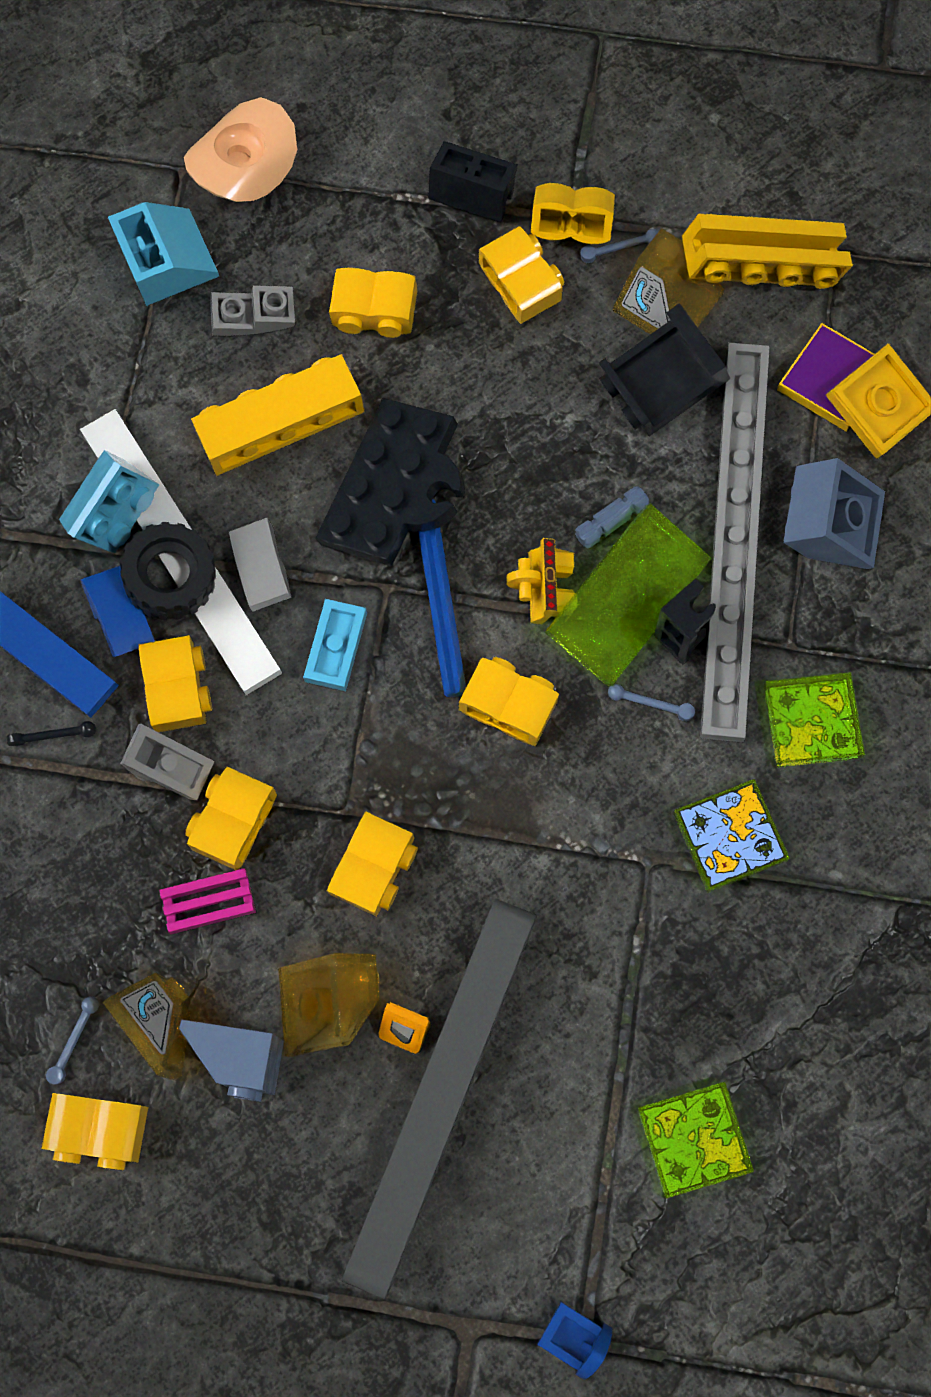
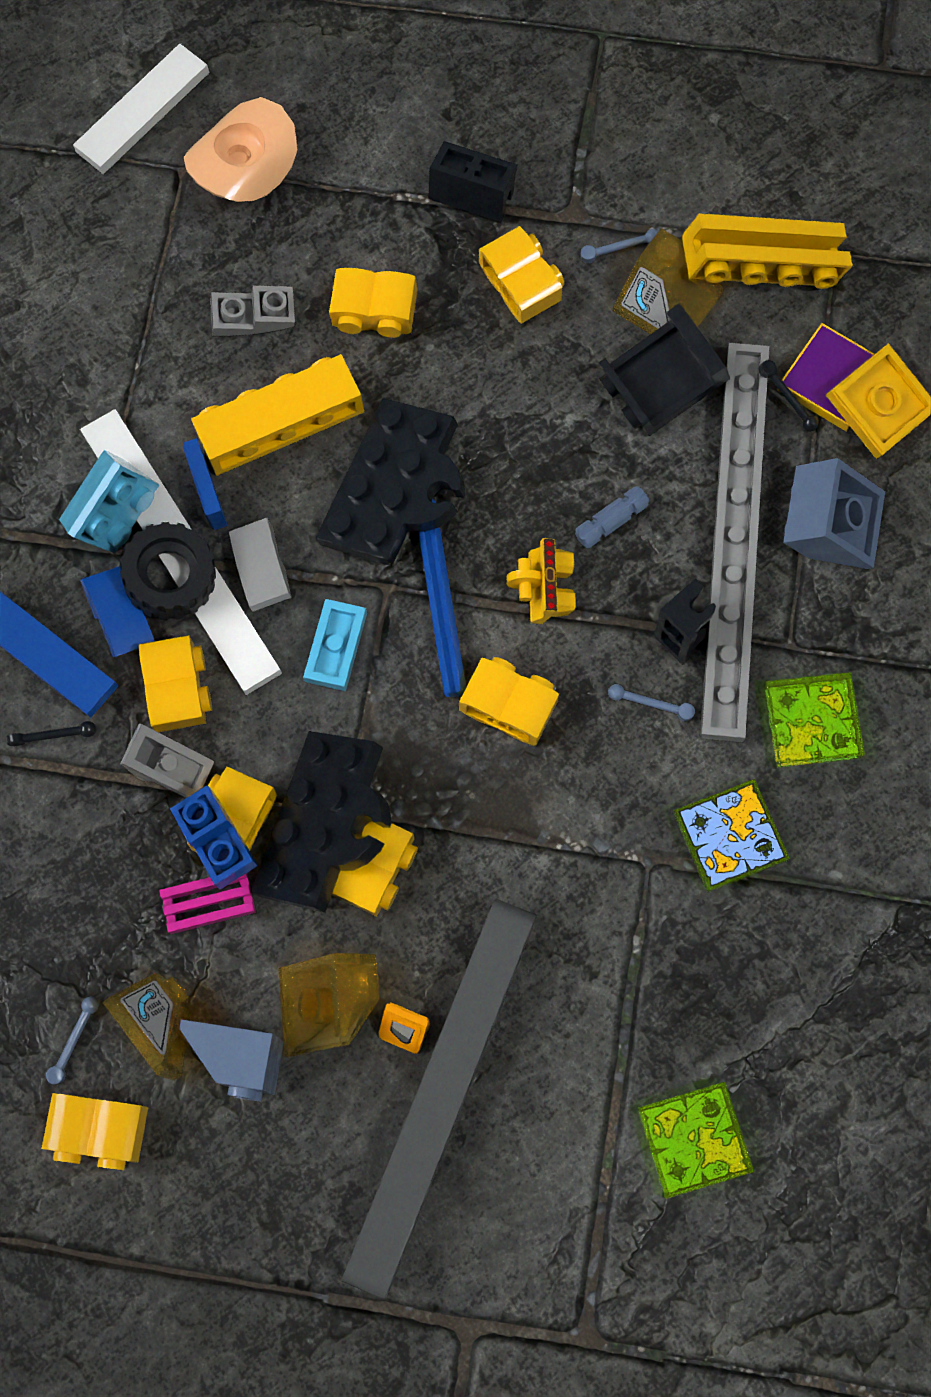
medium azure slope [108,202,219,306] -> none
yellow brick [531,183,615,244] -> none
blue tile [537,1302,612,1380] -> none
clear neon green tile [545,503,712,687] -> none
none -> white tile [73,44,209,174]
none -> blue slope [170,785,258,890]
none -> blue tile [183,438,228,530]
none -> black plate [250,731,391,913]
none -> black hinge [759,360,819,432]

